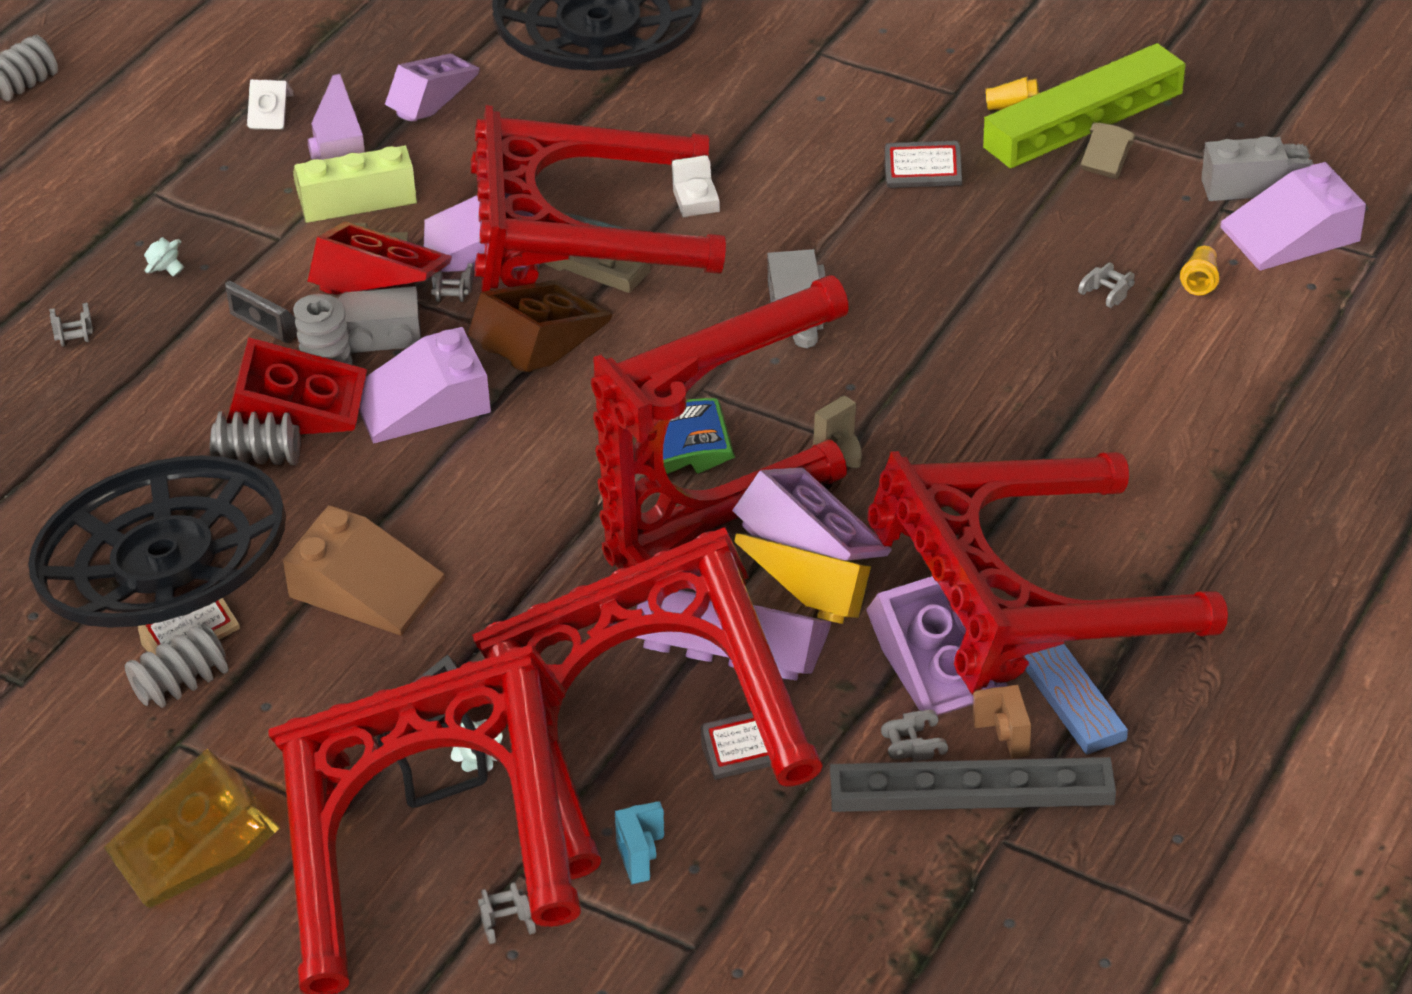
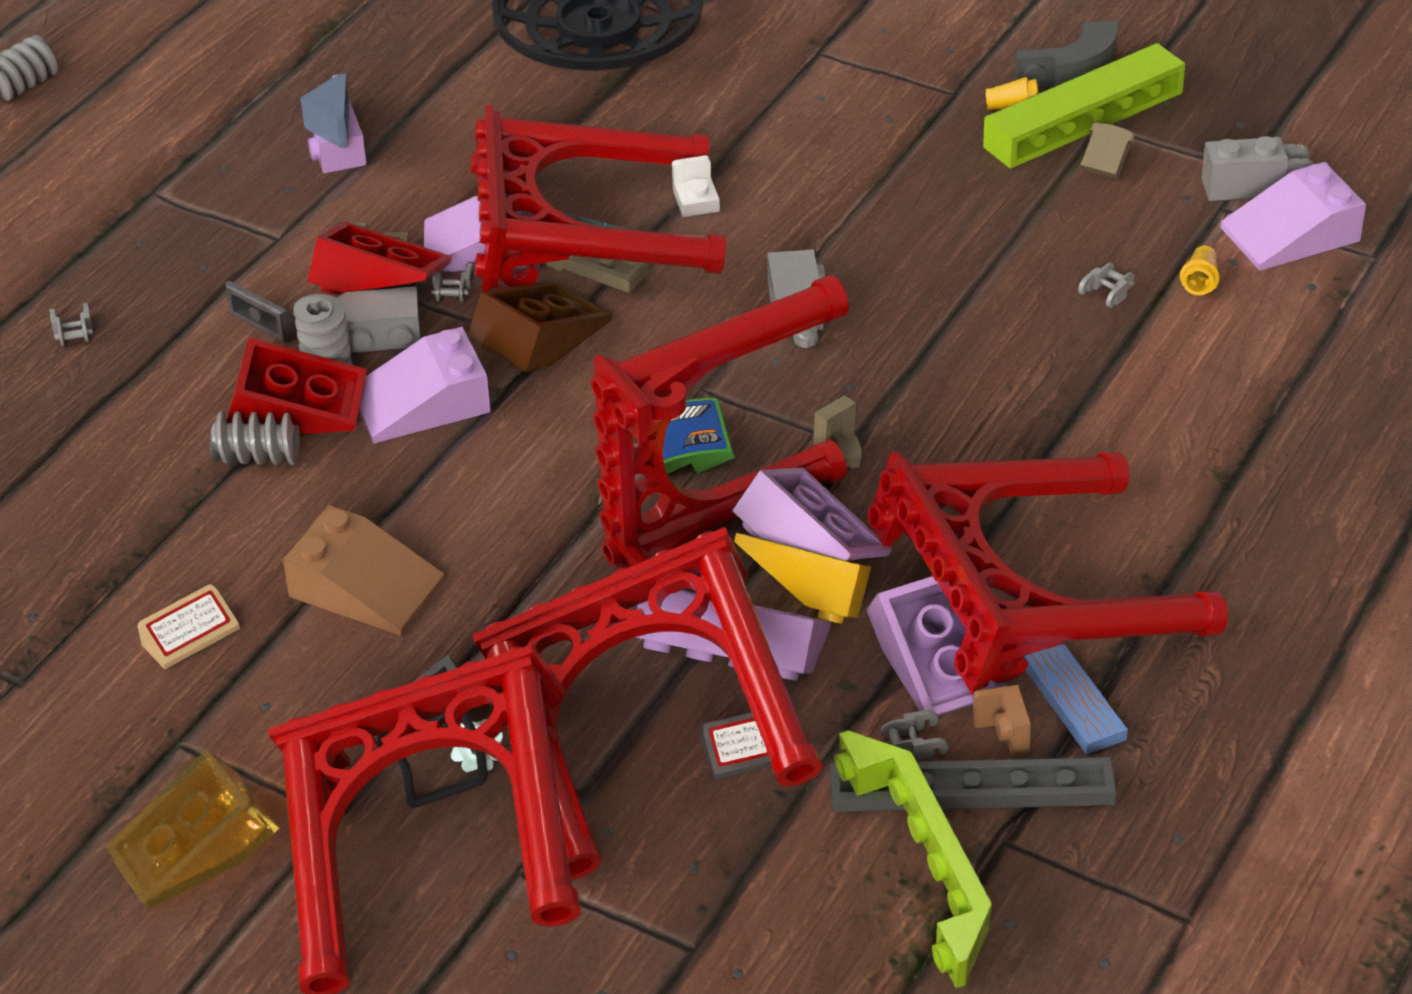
black dish [28,455,286,628] -> none
light grey piece [125,623,229,708] -> none
light aqua plant [144,237,184,277] -> none
white bracket [247,80,293,130] -> none
yellowish green slope [293,145,417,223] -> none
lavender slope [385,53,480,122] -> none
light grey piece [478,882,536,944] -> none
medium azure bracket [615,801,664,884] -> none
slope [884,141,962,188] -> none
none -> sand blue slope [300,74,350,148]
none -> lime slope [834,730,992,988]
none -> dark grey arch [1014,21,1118,88]

